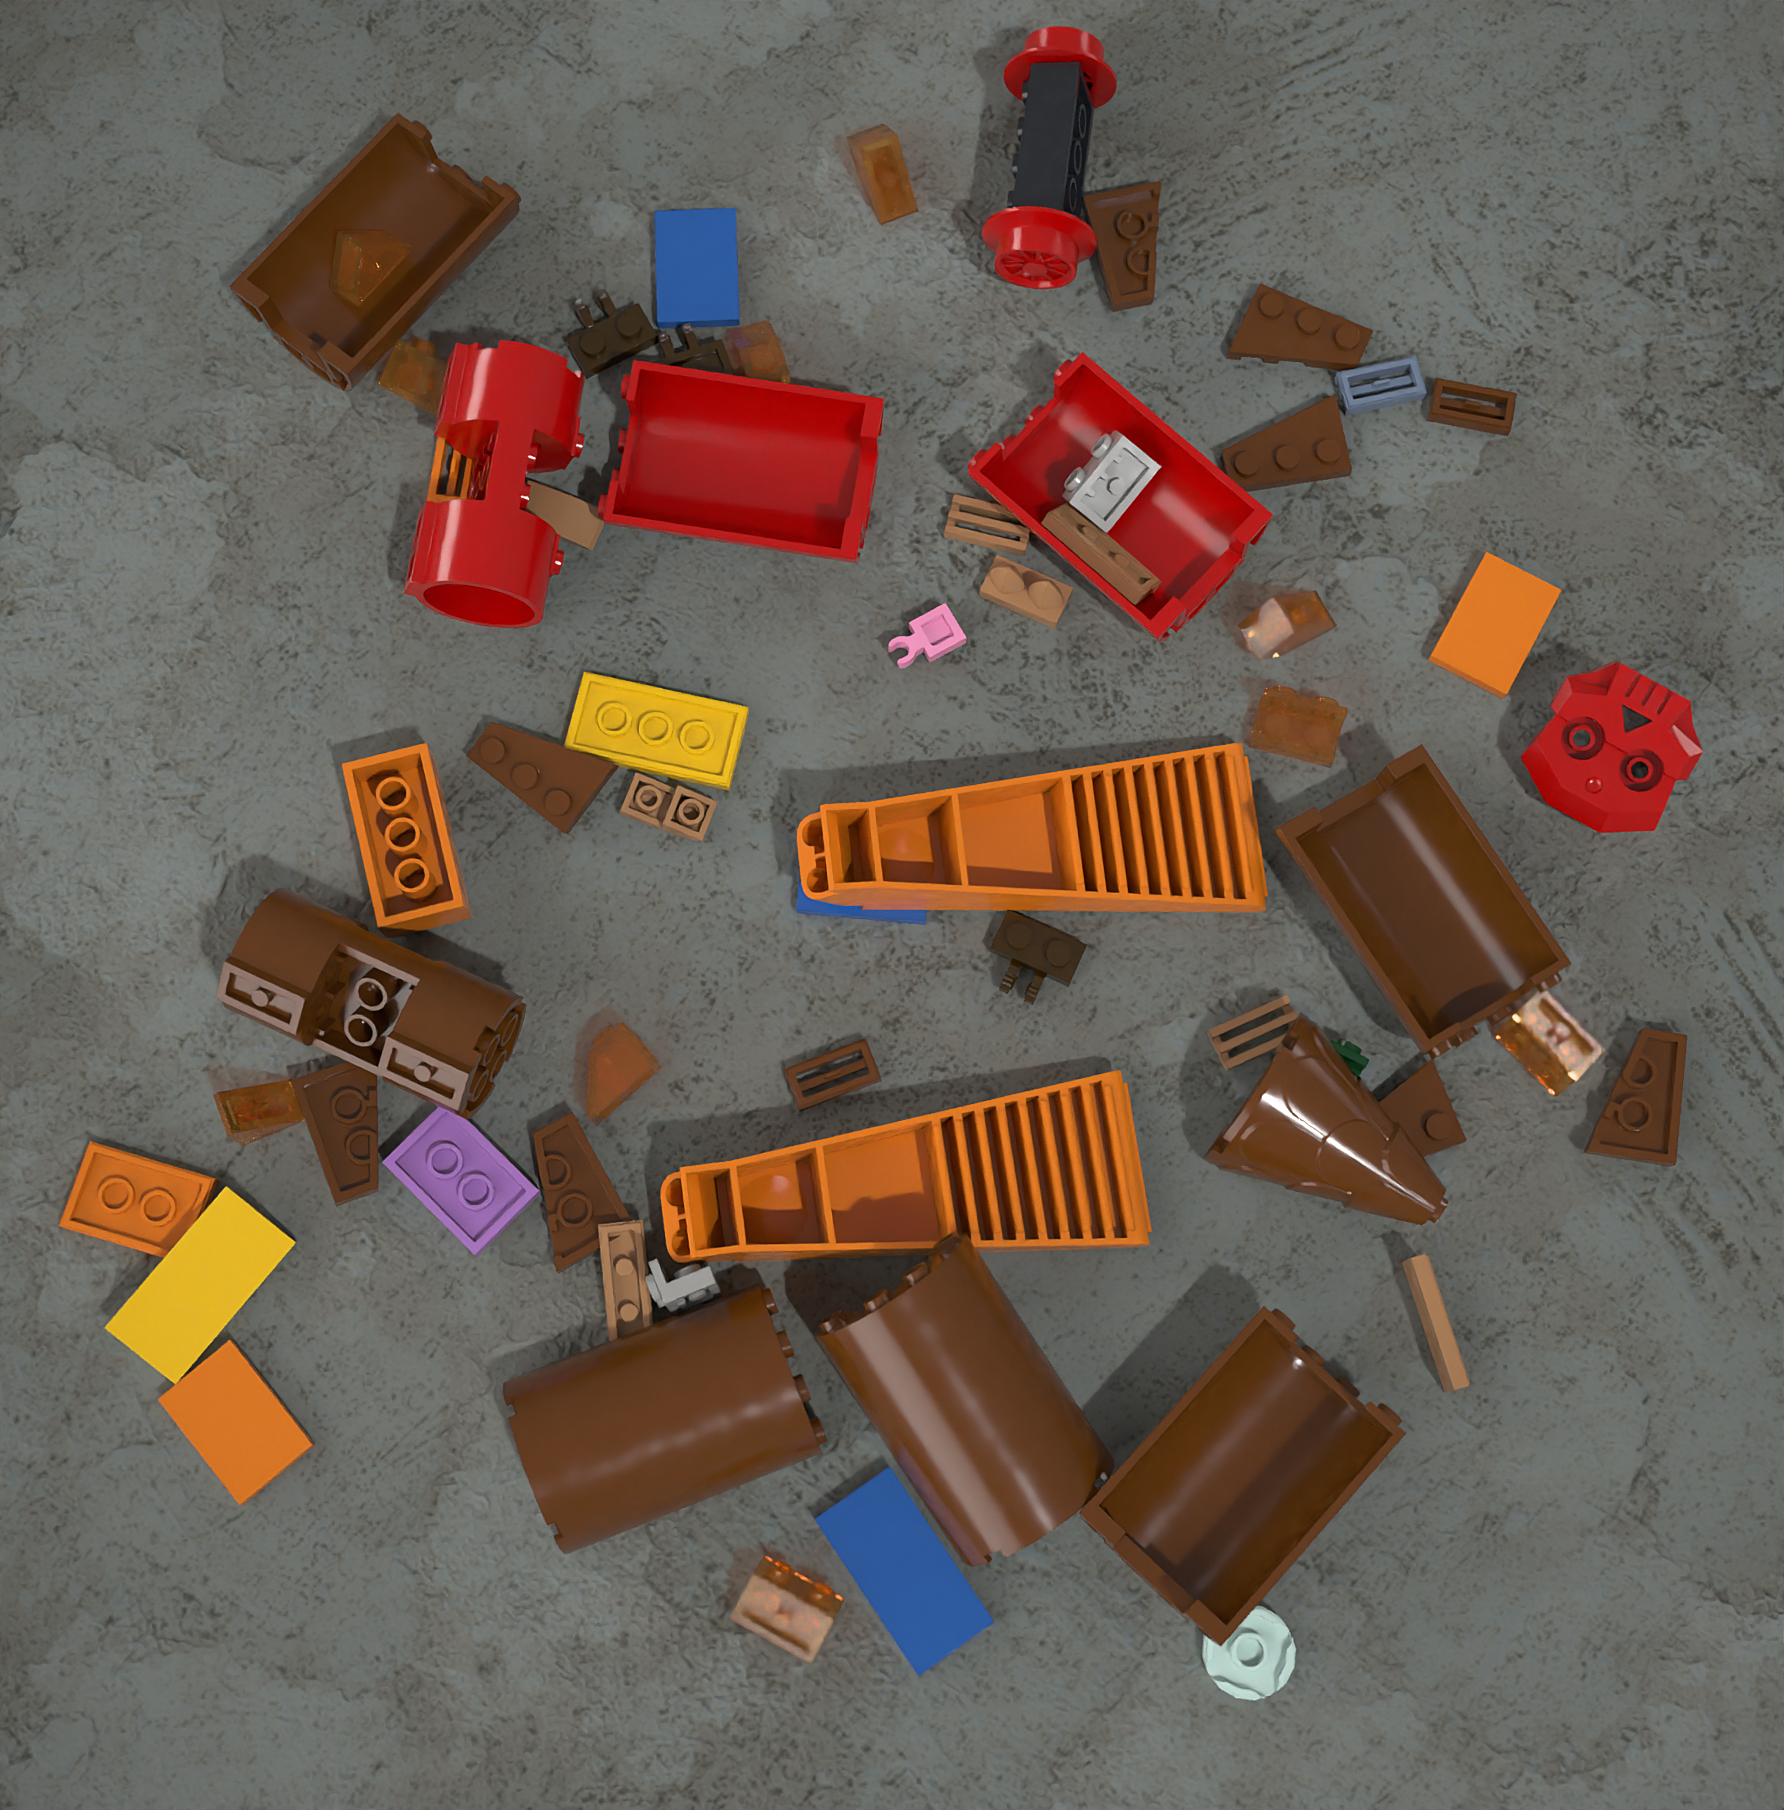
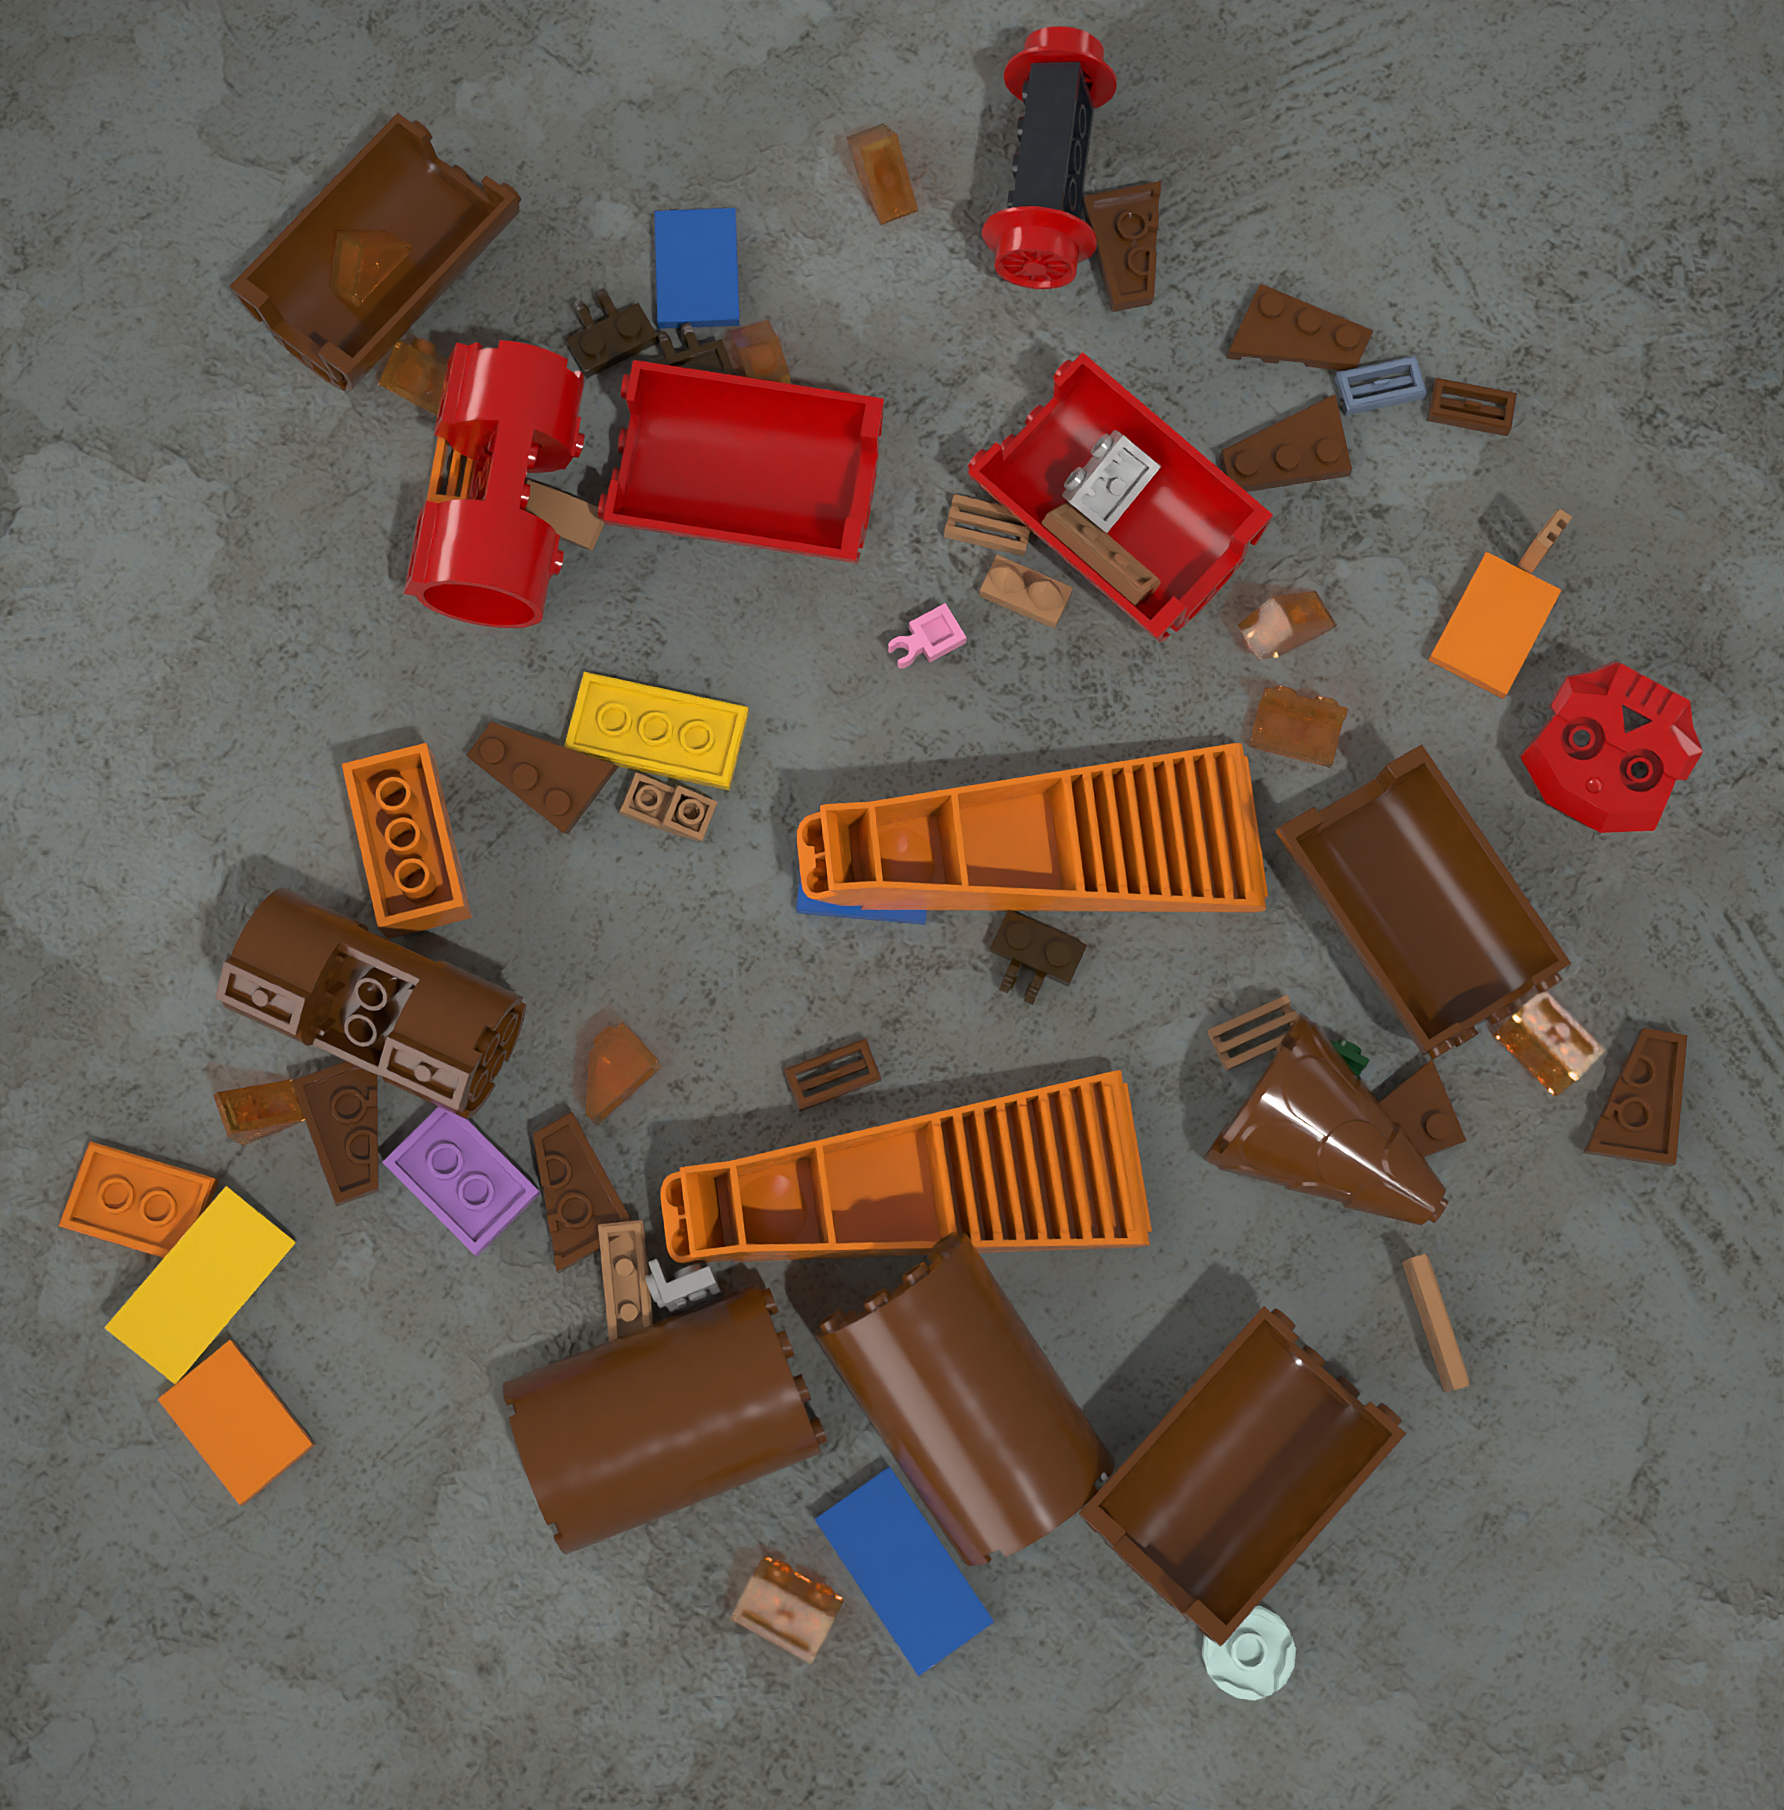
none -> medium nougat tile [1516,509,1572,574]

